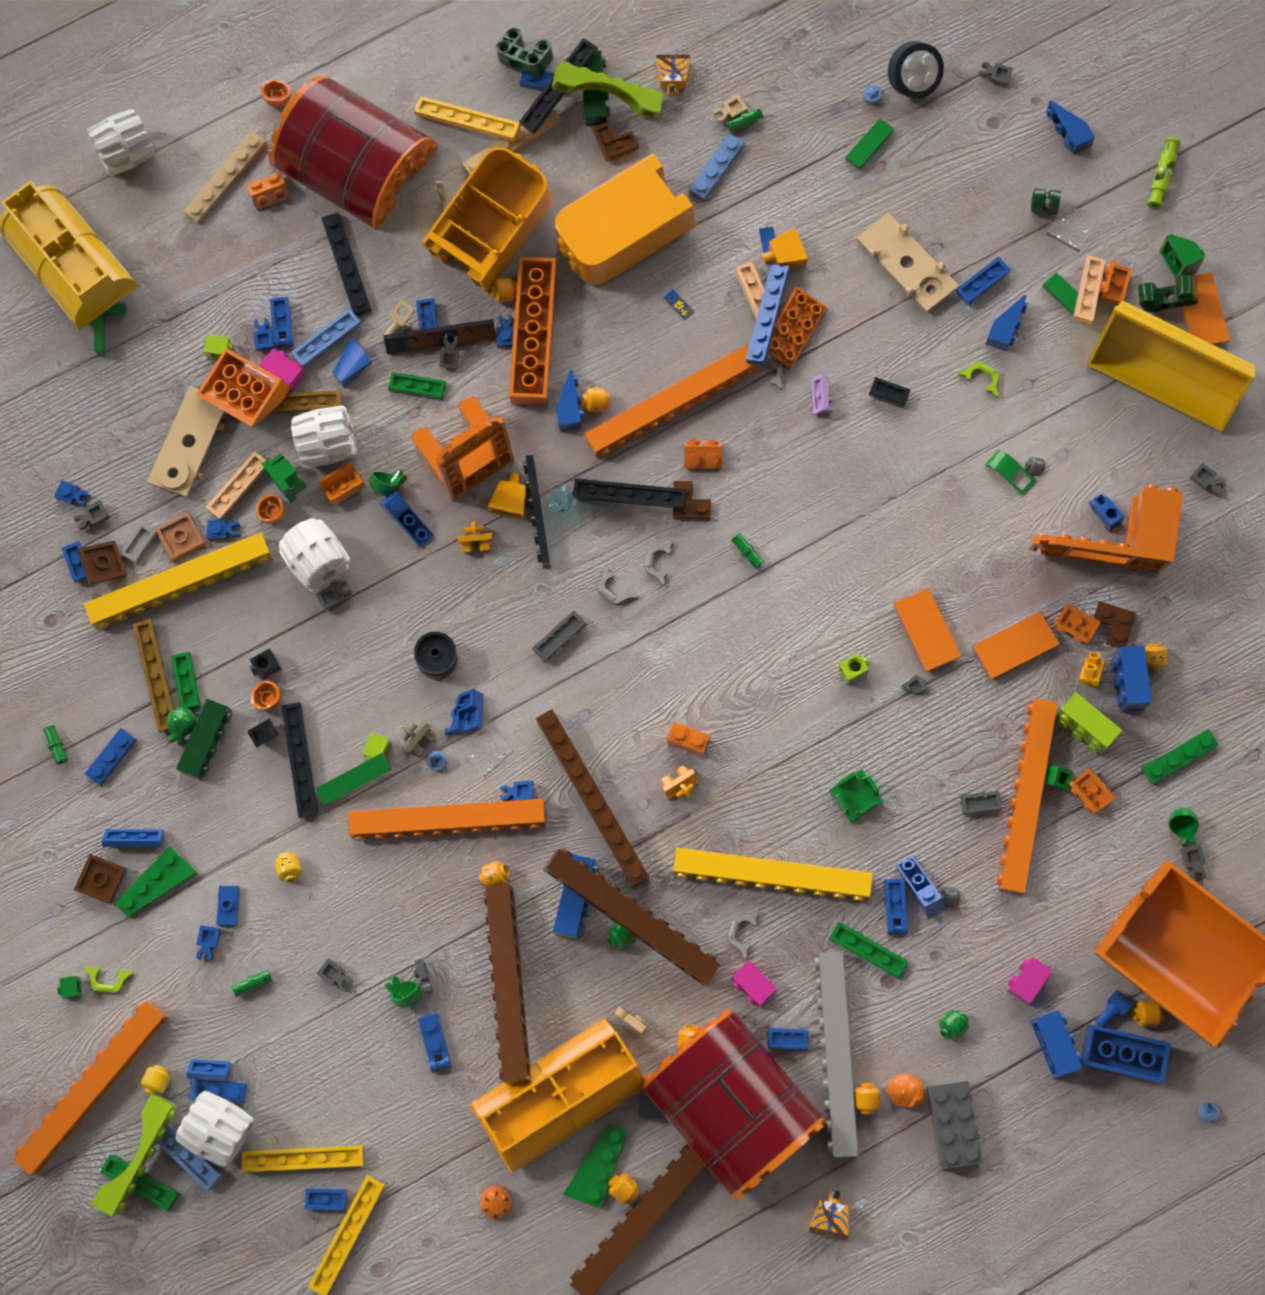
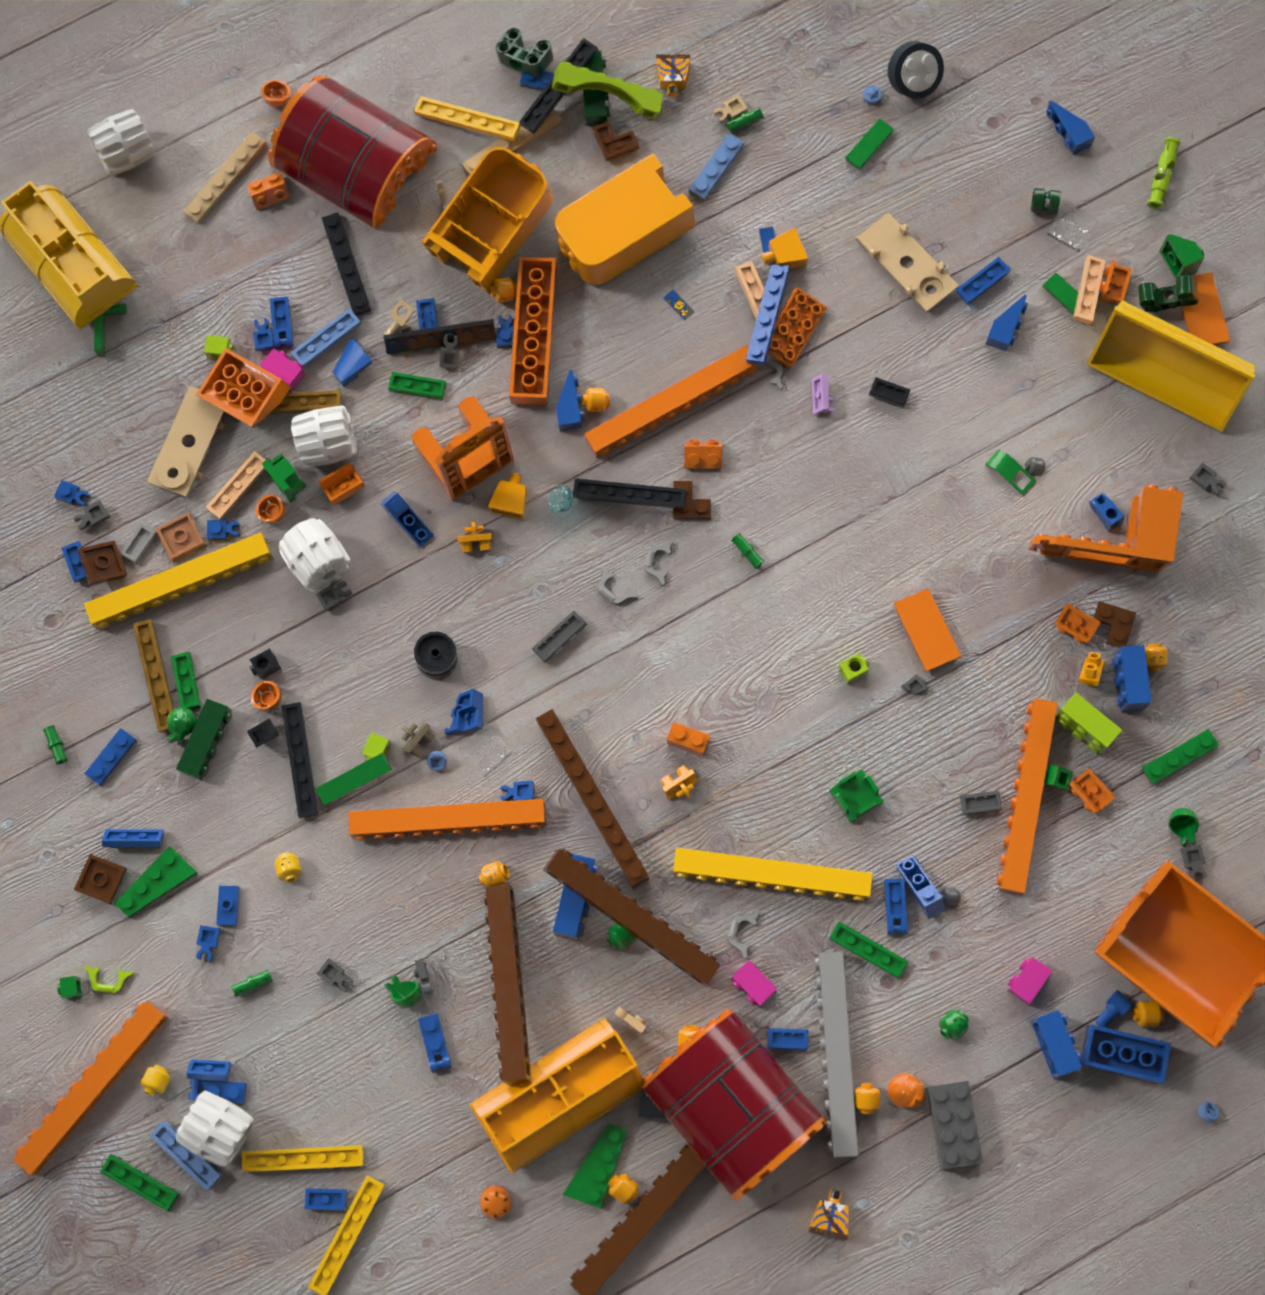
lime arch [91,1094,177,1217] -> none
green piece [369,470,407,496] -> none
black plate [523,455,551,568] -> none
lime helmet [958,362,999,397] -> none
orange tile [972,611,1059,680] -> none
dark grey plate [979,62,1013,87] -> none

